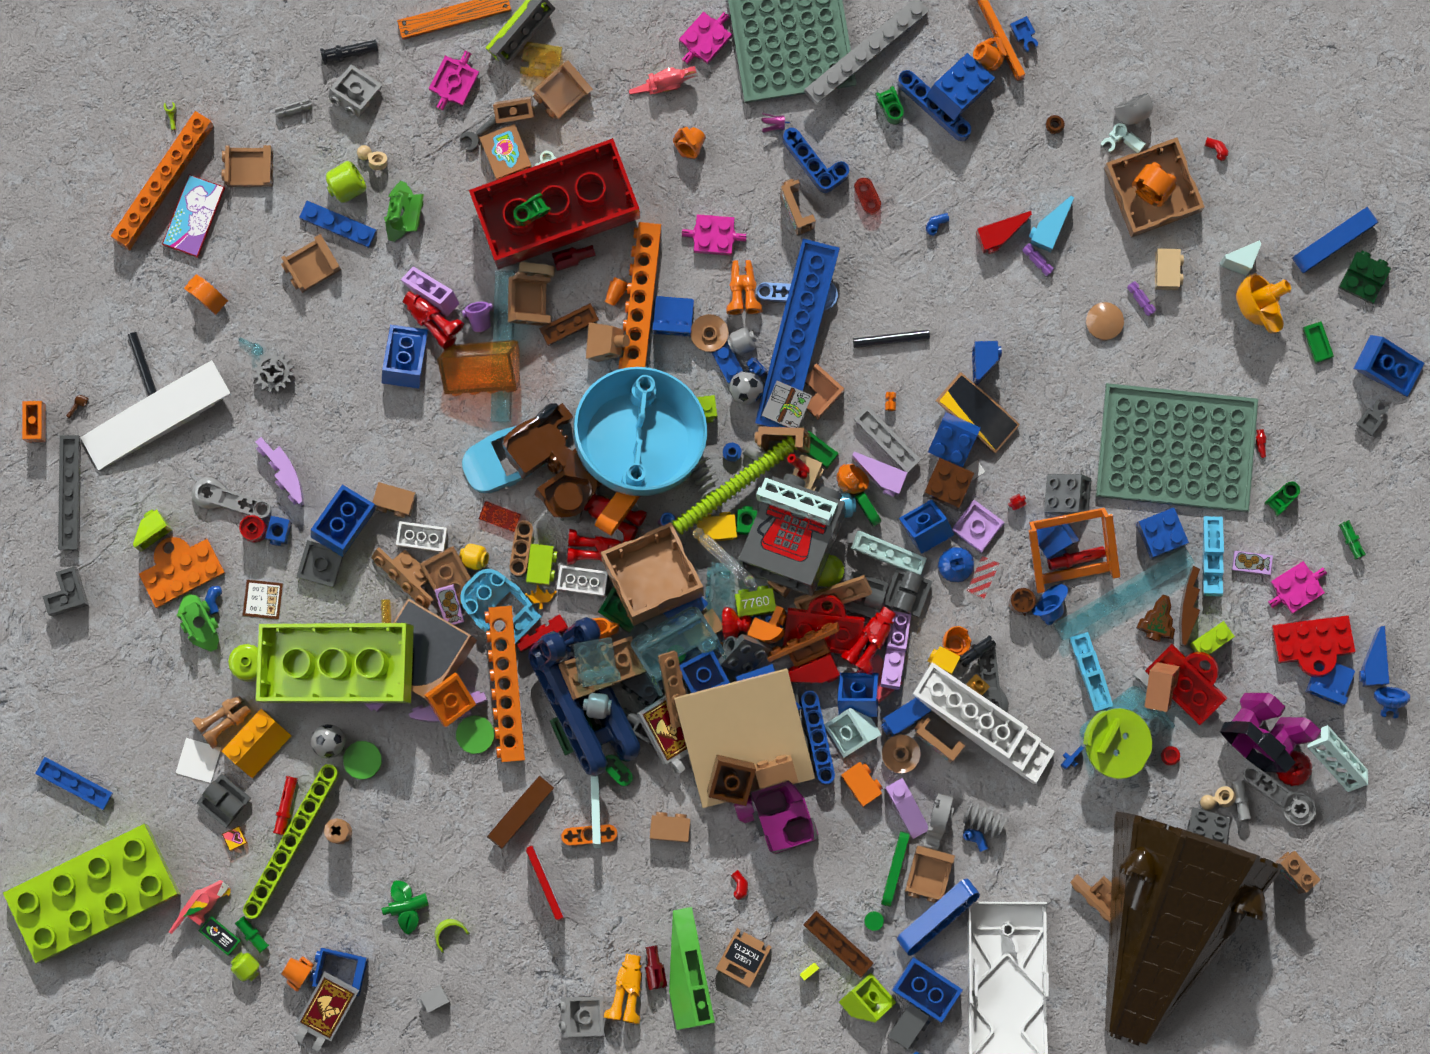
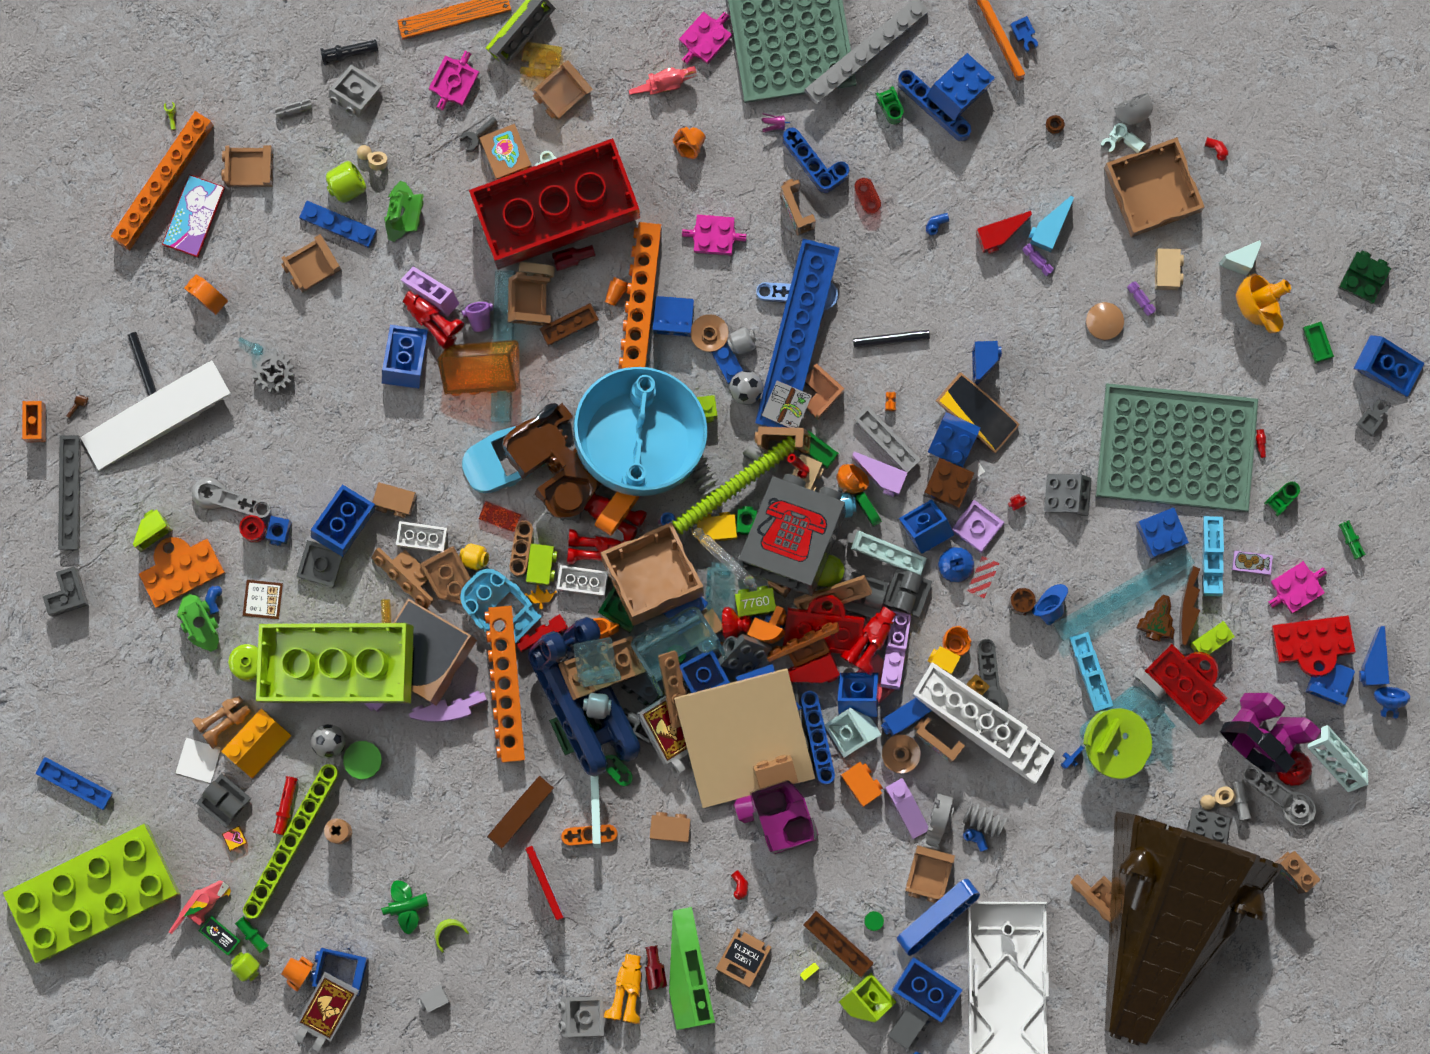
lavender slope [255,437,304,506] -> none
orange tile [424,673,476,727] -> none
tile [435,584,464,625] -> none
bright green tile [456,716,495,754] -> none
medium nougat brick [493,96,535,124] -> none
green piece [514,193,551,226] -> none
medium nougat torso [586,323,630,362] -> none
reddish brown brick [707,755,756,806] -> none
blue plate [723,443,742,462] -> none
orange piece [726,260,762,315] -> none
blue plate [747,357,768,376] -> none
light aqua fence [756,478,838,526] -> none
green beam [881,831,910,907] -> none
black pin [959,635,996,667] -> none
orange piece [973,37,1007,71] -> none
orange piece [1028,508,1120,593] -> none
blue plate [1037,514,1079,560] -> none
red pin [1047,546,1106,570] -> none
orange brick [1131,162,1177,207] -> none
nougat panel [1145,662,1180,712] -> none
red plate [1161,746,1180,766] -> none
blue beam [1292,207,1378,274] -> none

